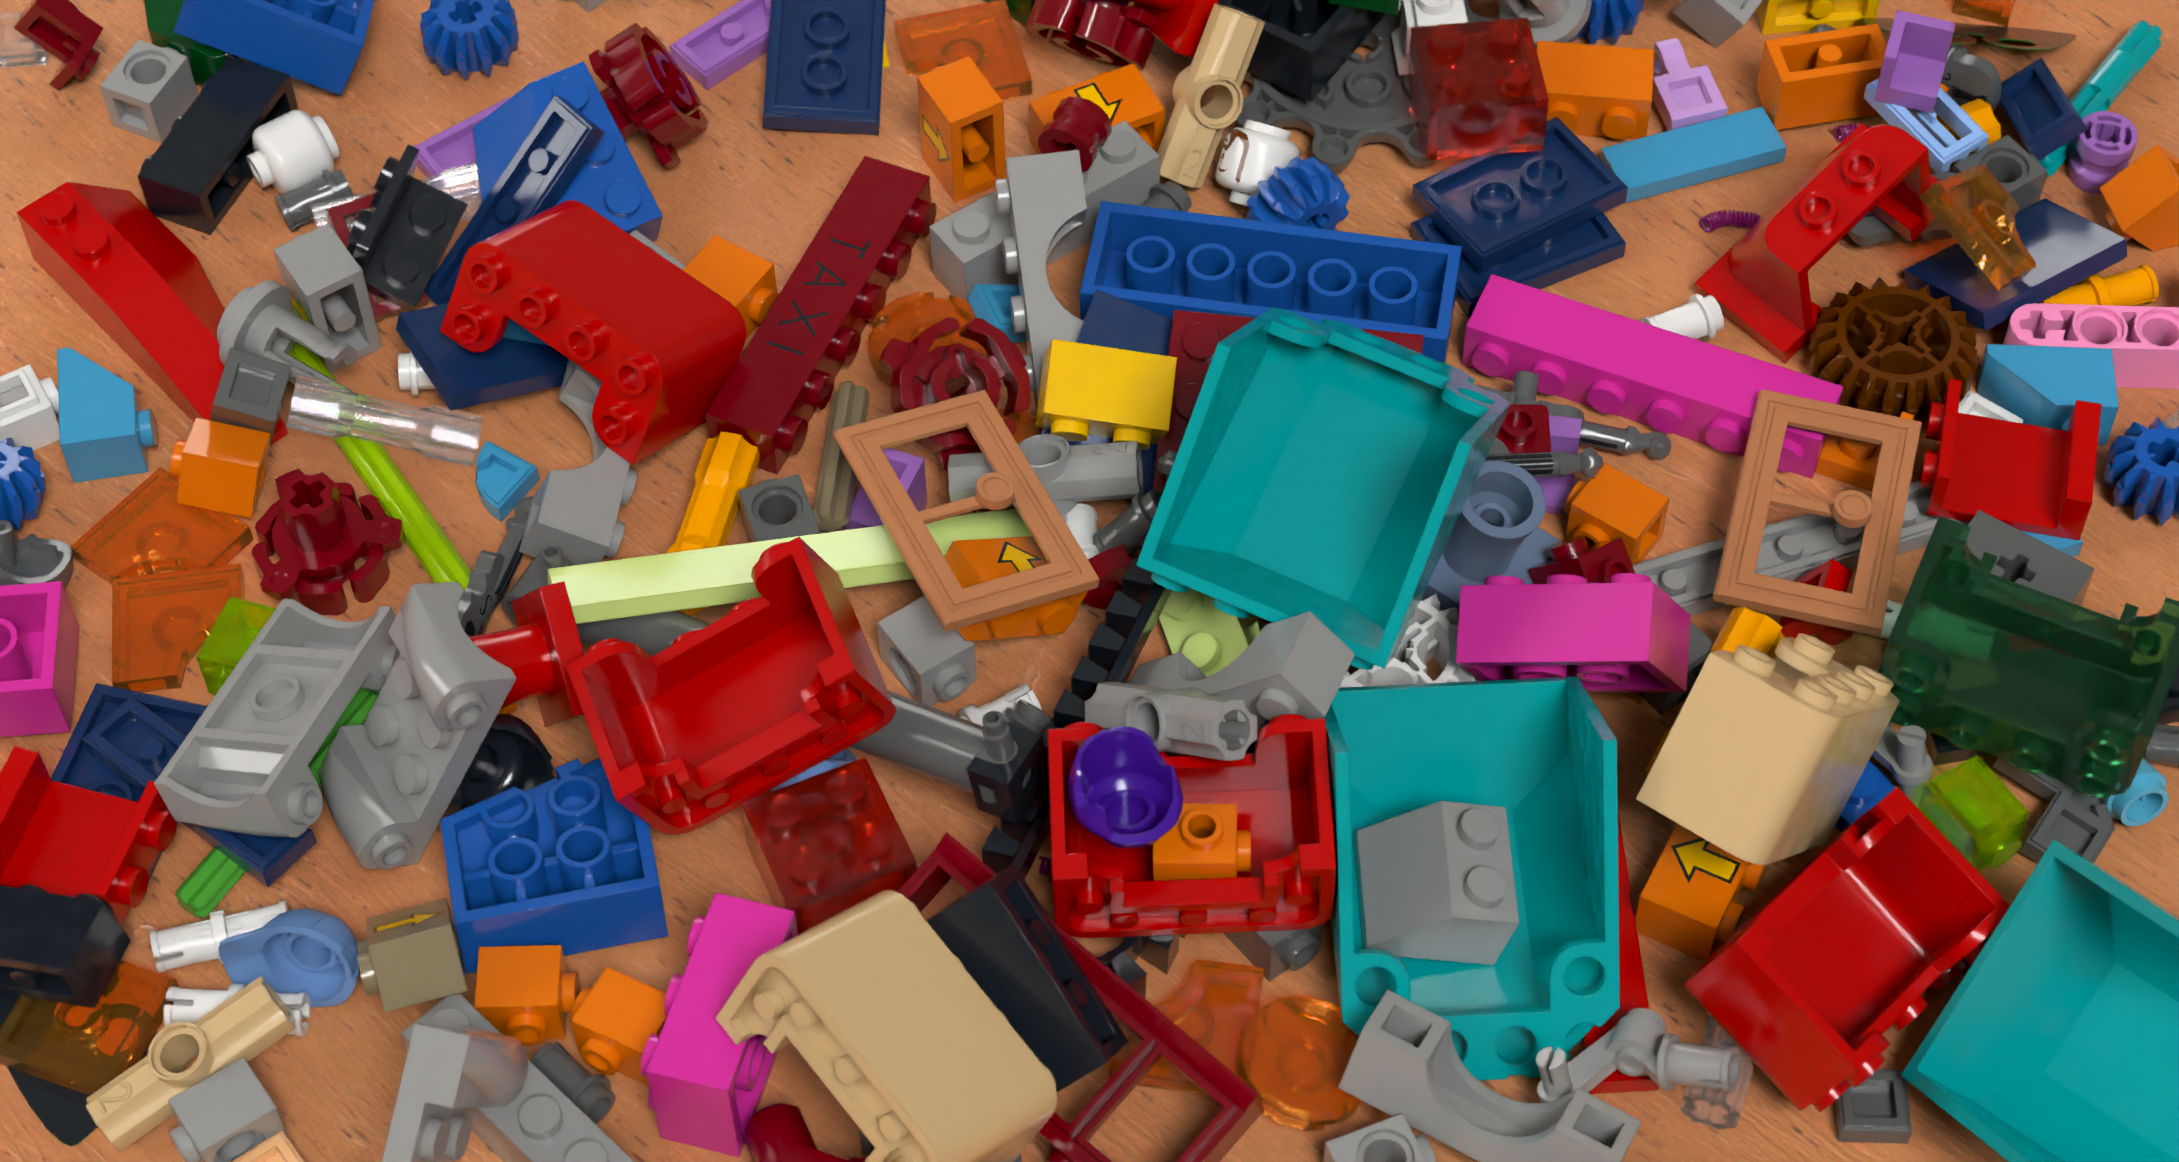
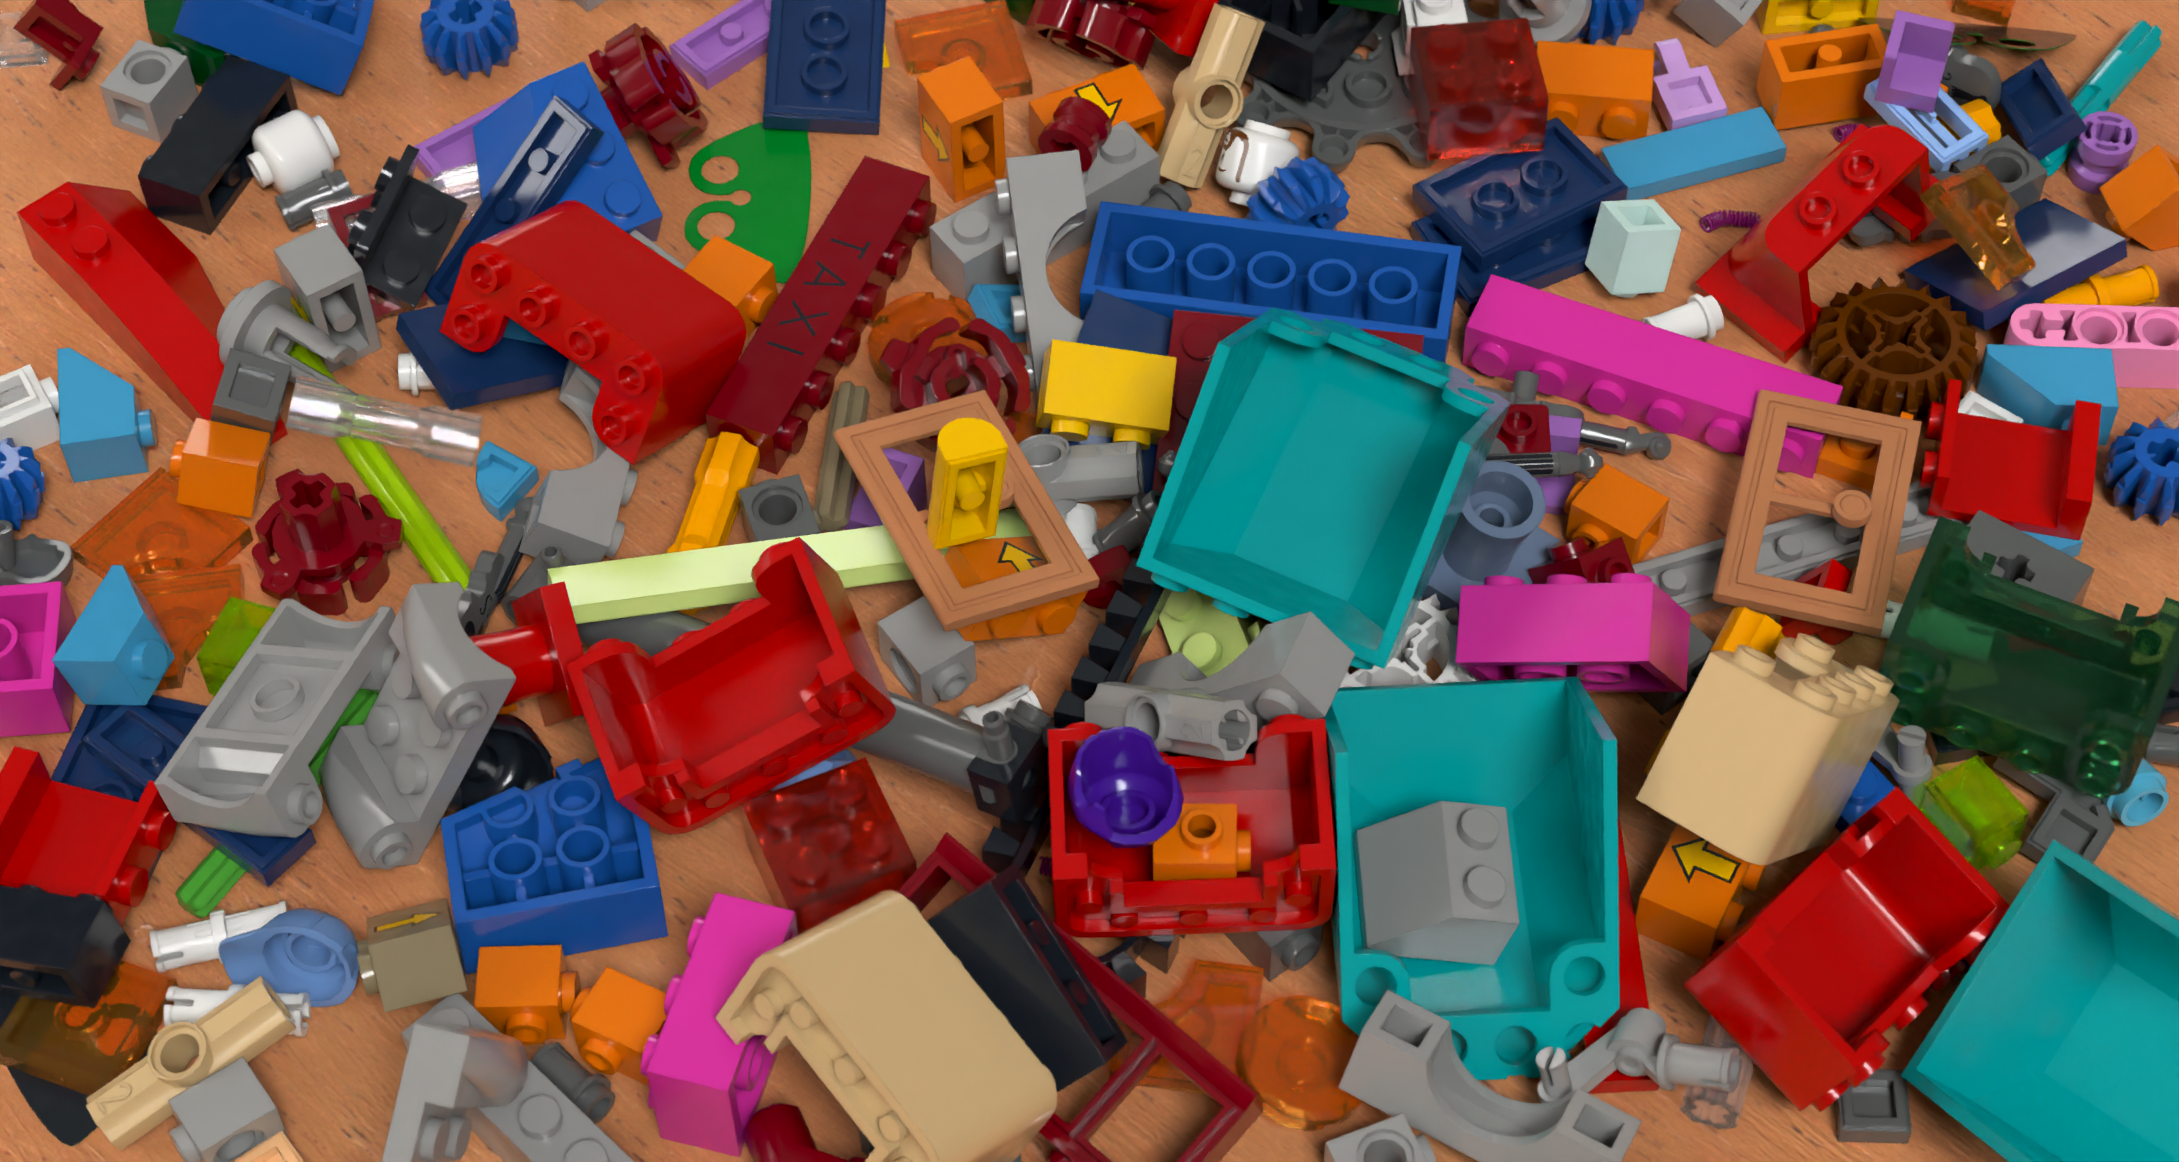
none -> dark azure slope [52,565,175,706]
none -> green piece [684,122,811,284]
none -> yellow brick [927,417,1008,550]
none -> light aqua brick [1585,199,1682,298]

